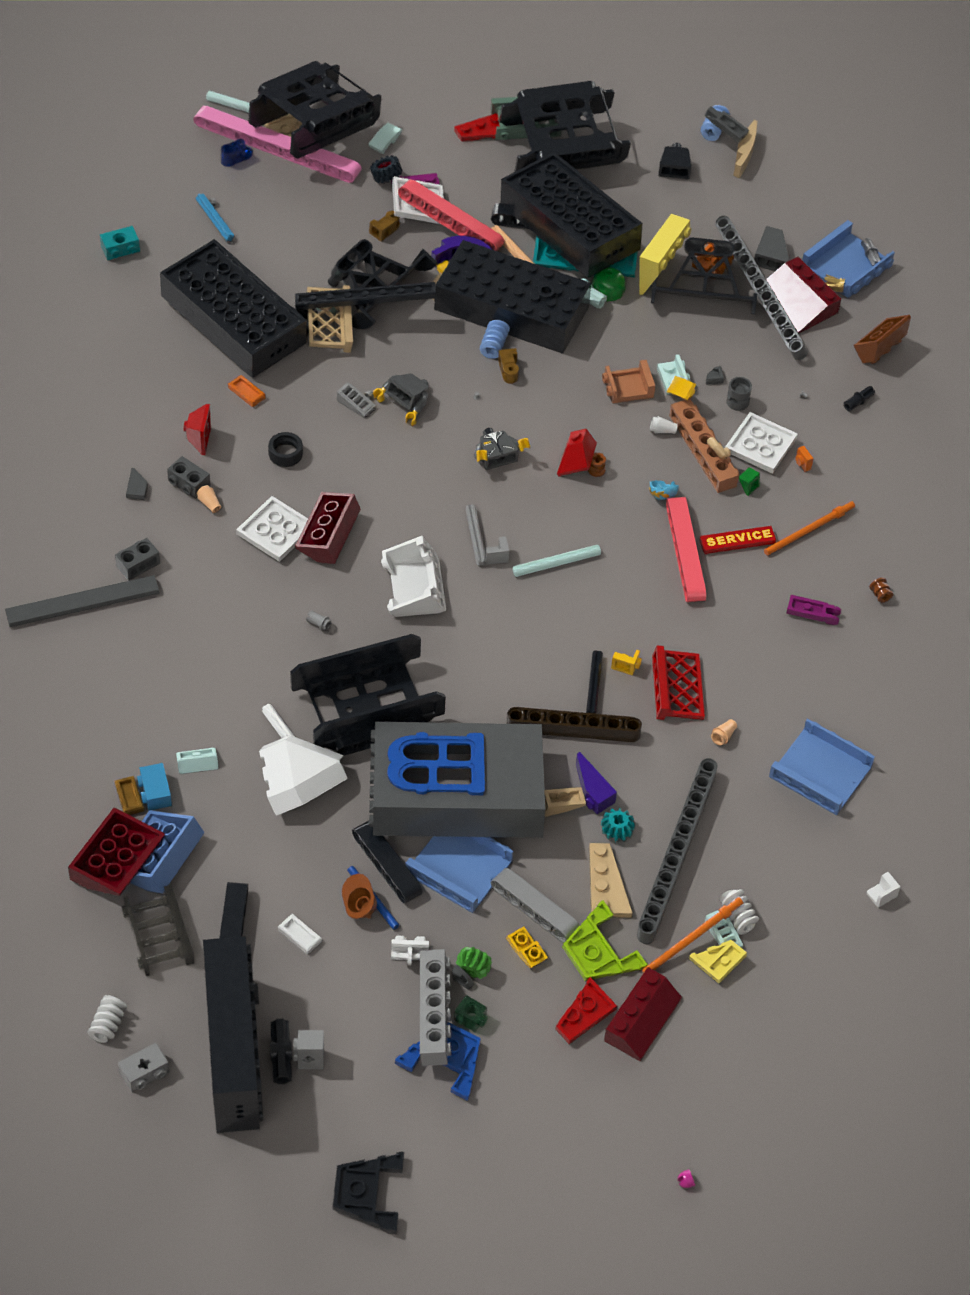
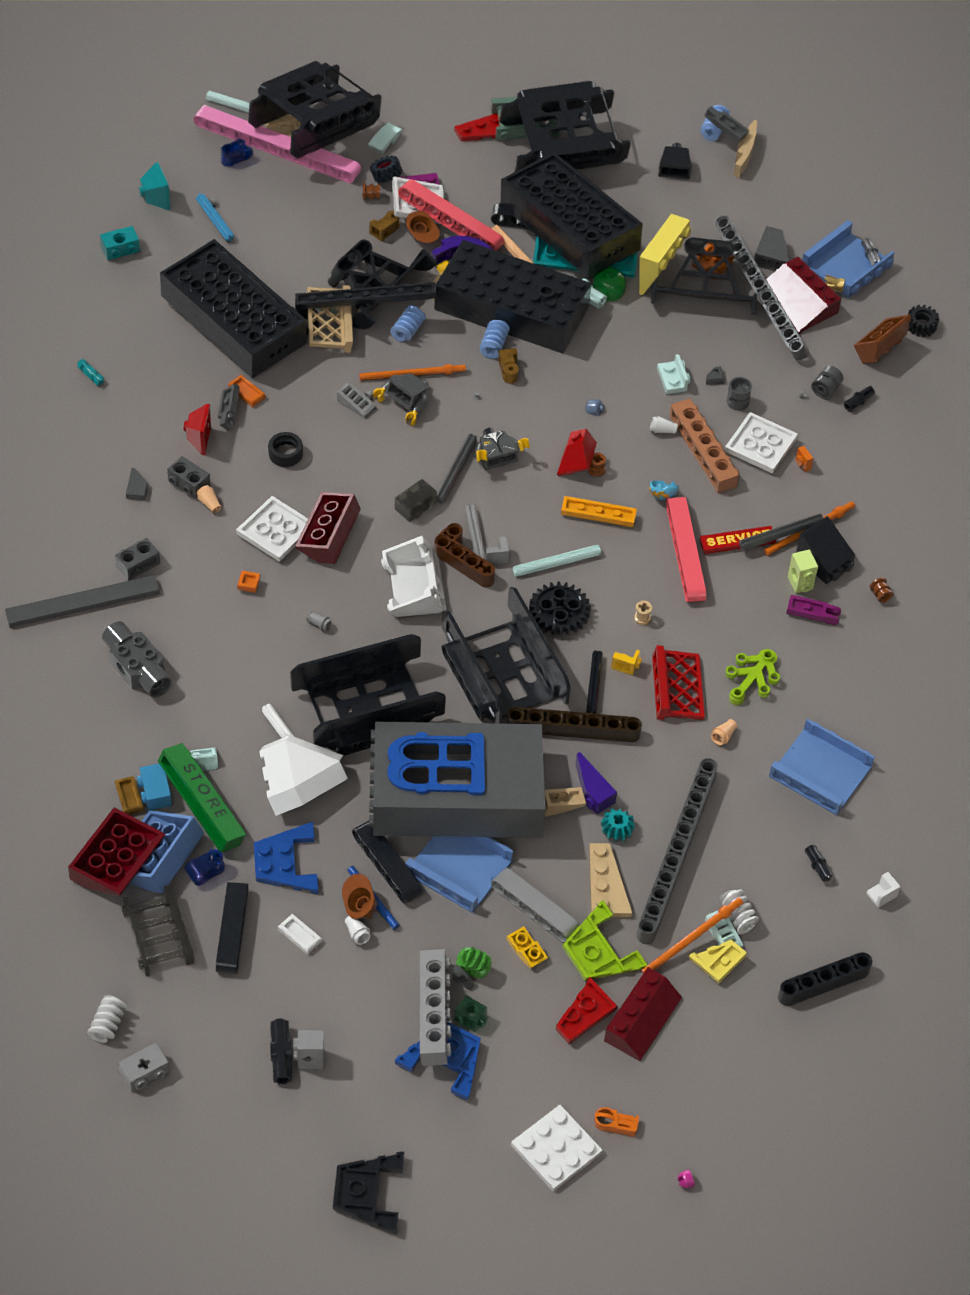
black piece [203,936,264,1133] -> none
white hips [391,935,429,965] -> none
nougat panel [602,359,655,403] -> none
yellow slope [667,376,696,400] -> none
tan arm [707,437,731,459] -> none
green slope [739,468,760,496] -> none
none -> teal axle [77,359,105,386]
none -> dark grey brick [102,621,172,698]
none -> teal slope [138,162,171,210]
none -> green brick [157,743,246,853]
none -> clear blue piece [184,849,225,886]
none -> dark grey hinge [218,384,240,431]
none -> orange plate [237,570,260,593]
none -> blue wing [254,822,318,894]
none -> white cone [345,916,371,945]
none -> orange bar [359,364,466,380]
none -> dark orange bush [363,183,380,200]
none -> light blue piece [390,305,426,342]
none -> clear smoke brick [395,479,437,522]
none -> dark orange piece [406,211,440,243]
none -> reddish brown beam [434,523,495,587]
none -> dark grey axle [435,434,477,503]
none -> black piece [441,587,571,724]
none -> white plate [511,1105,603,1192]
none -> black gear [529,581,591,636]
none -> light orange plate [561,496,637,527]
none -> sand blue piece [585,399,605,416]
none -> orange piece [594,1107,639,1137]
none -> tan bush [634,600,652,625]
none -> lime plant [725,649,780,705]
none -> dark grey axle [739,513,823,550]
none -> black beam [778,952,873,1006]
none -> yellowish green brick [787,549,818,594]
none -> black slope [796,516,855,585]
none -> black axle [804,845,832,882]
none -> dark grey wheel [811,365,844,399]
none -> black tyre [908,305,939,337]

